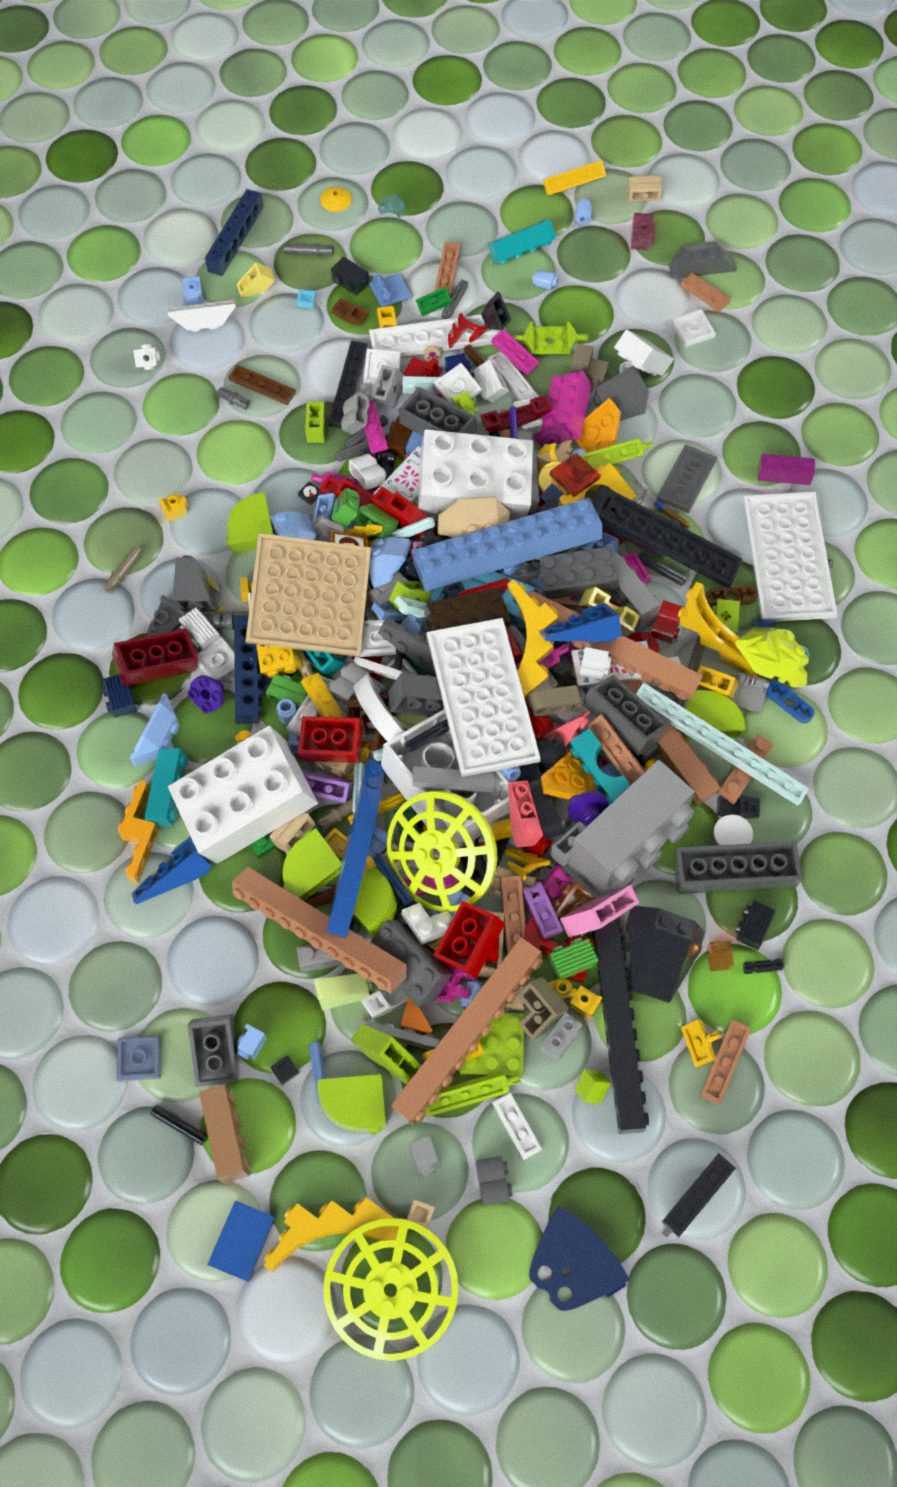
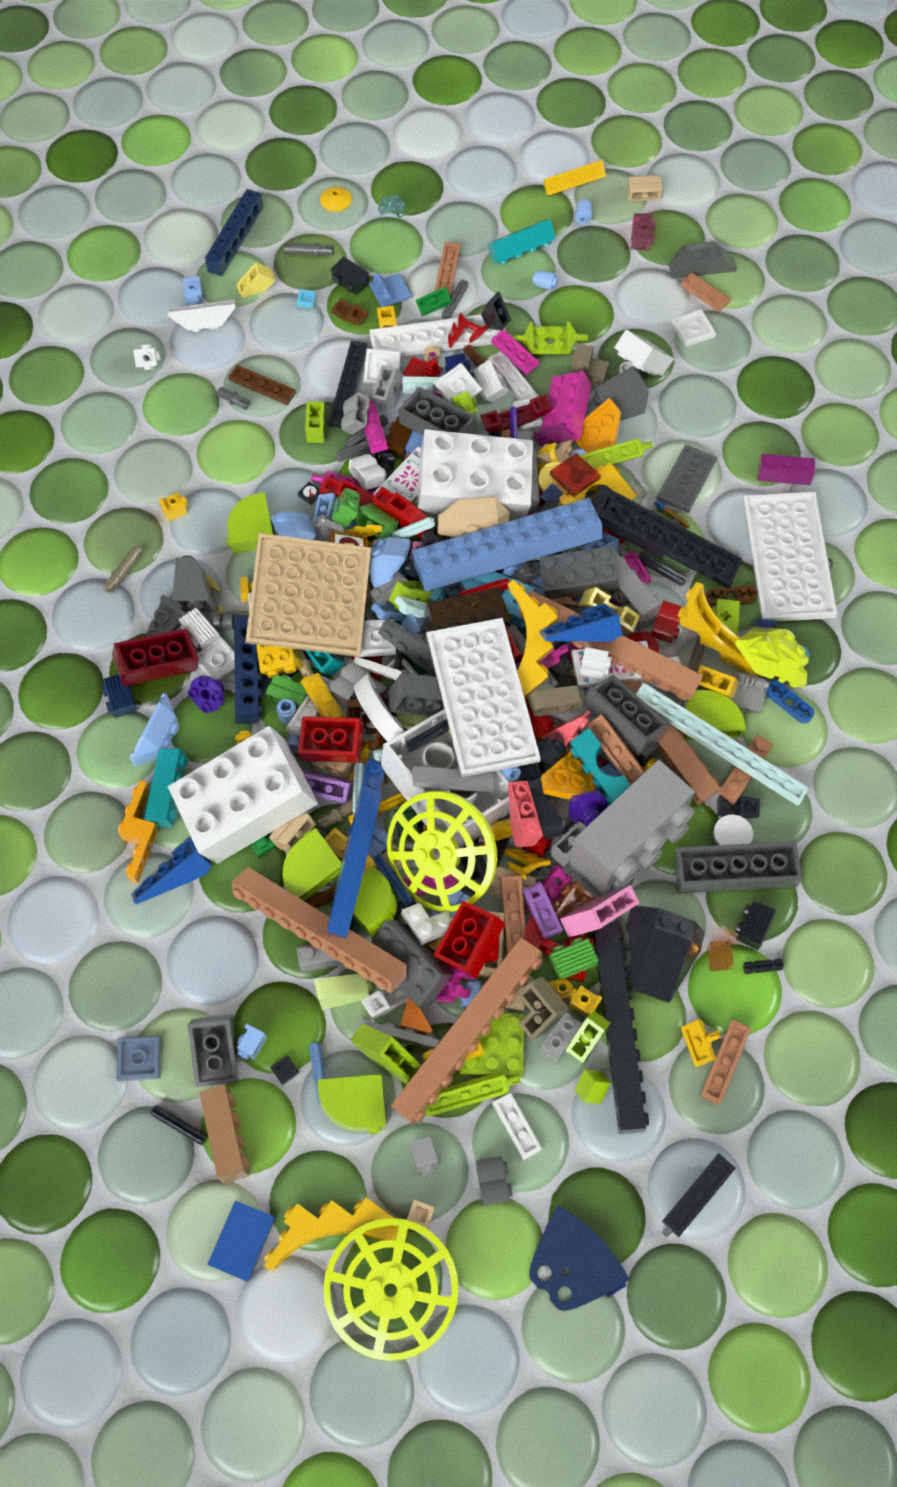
none -> lime brick [566,1011,611,1063]

